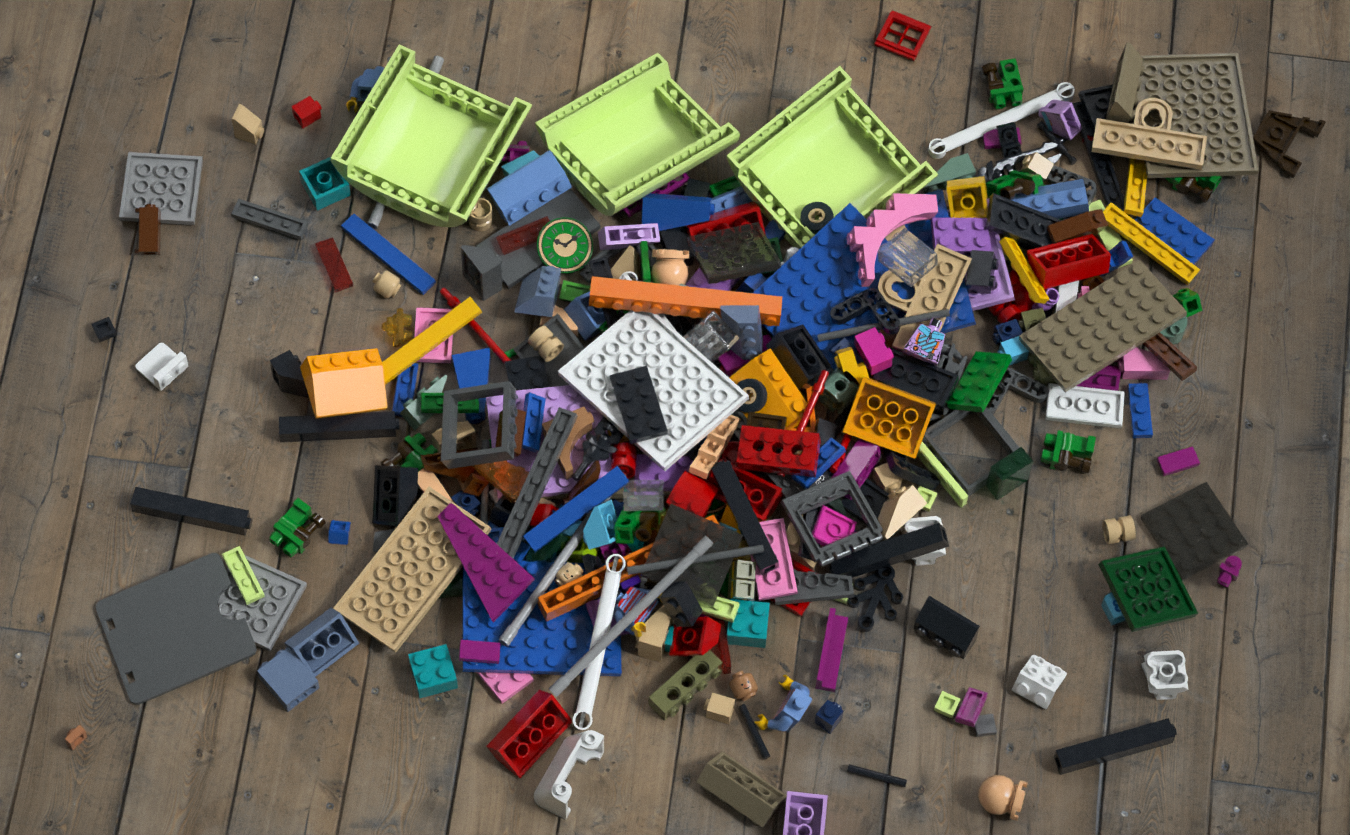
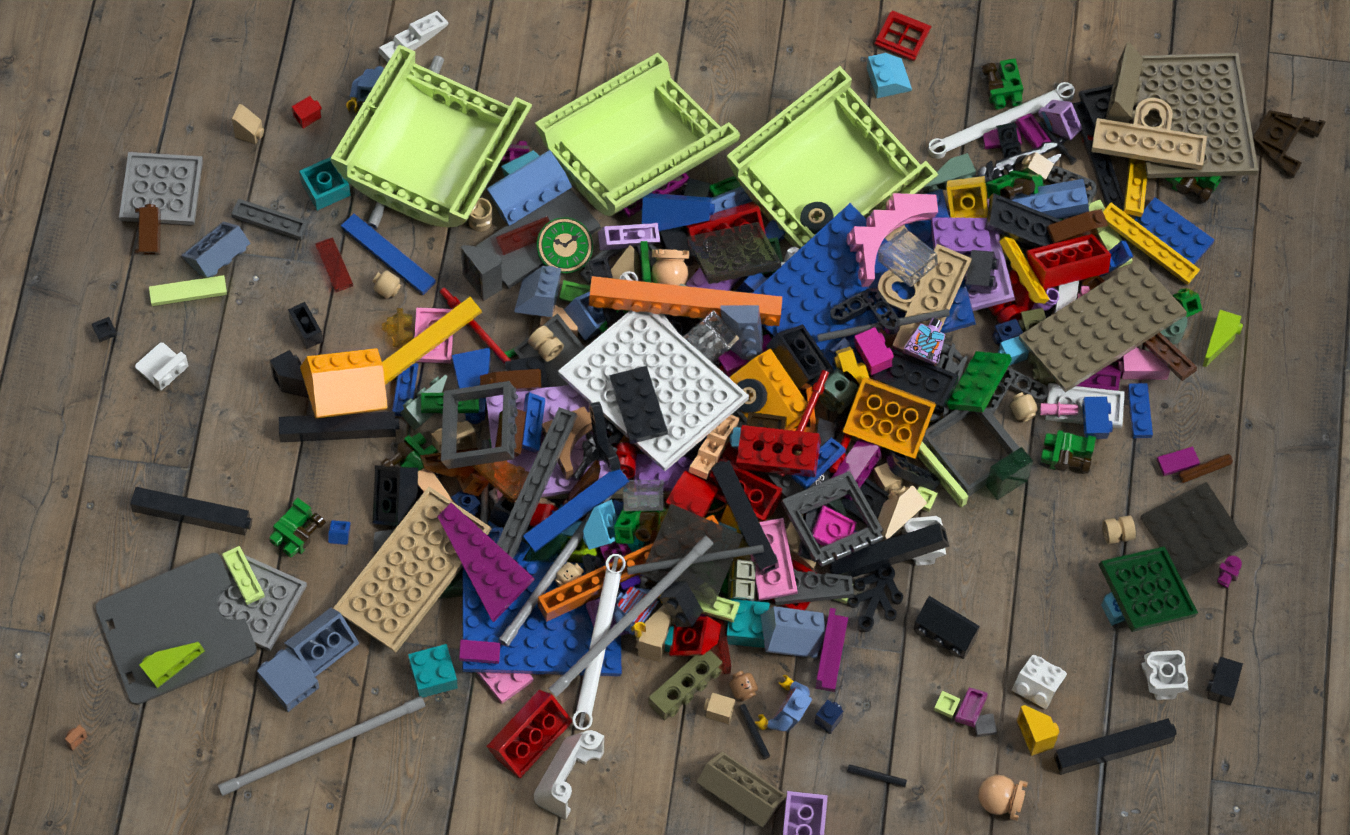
none -> lime slope [139,642,205,688]
none -> yellowish green tile [149,275,227,306]
none -> sand blue slope [181,222,251,278]
none -> light grey piece [218,696,426,796]
none -> black brick [288,302,323,350]
none -> white slope [378,11,448,62]
none -> reddish brown slope [480,369,541,392]
none -> black beam [589,401,621,472]
none -> medium azure plate [730,427,741,451]
none -> sand blue slope [761,606,826,658]
none -> medium azure slope [867,53,912,98]
none -> tan head [1010,392,1038,422]
none -> magenta tile [1015,113,1051,149]
none -> yellow slope [1016,705,1059,756]
none -> bright pink axle [1040,402,1079,417]
none -> blue brick [1082,396,1113,439]
none -> reddish brown axle [1179,454,1233,483]
none -> lime slope [1203,310,1243,367]
none -> black brick [1206,657,1243,706]

